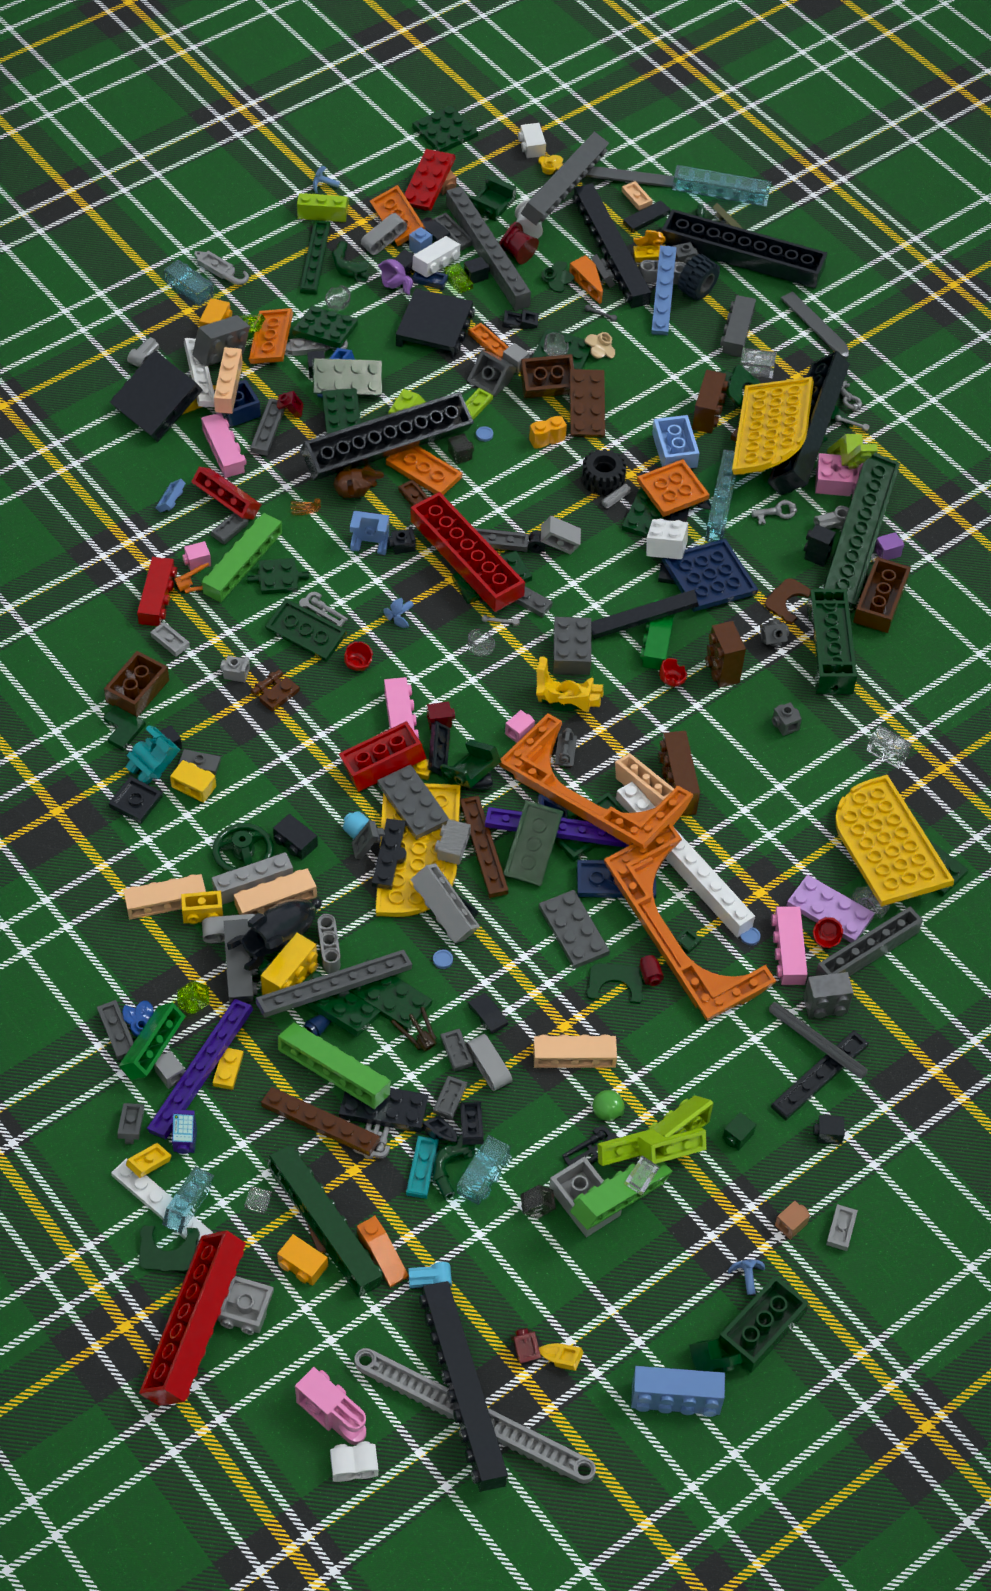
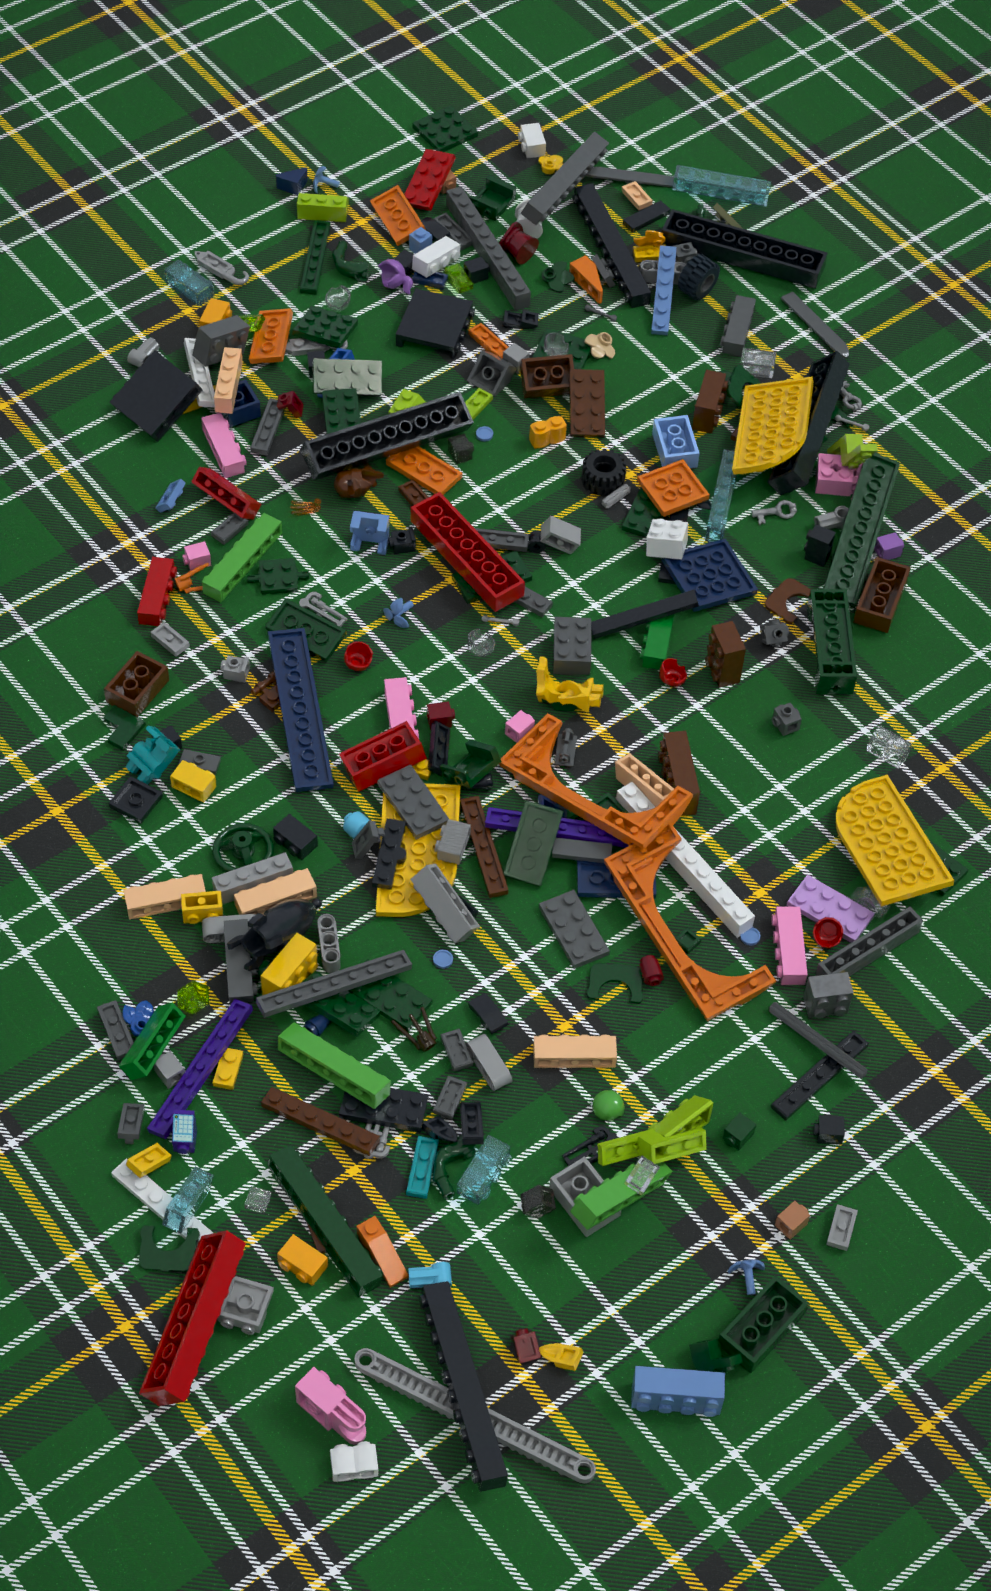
light grey beam [361,213,407,255] -> none
none -> dark blue plate [268,628,334,792]
none -> dark blue slope [276,167,308,195]
none -> dark grey tile [552,838,612,863]

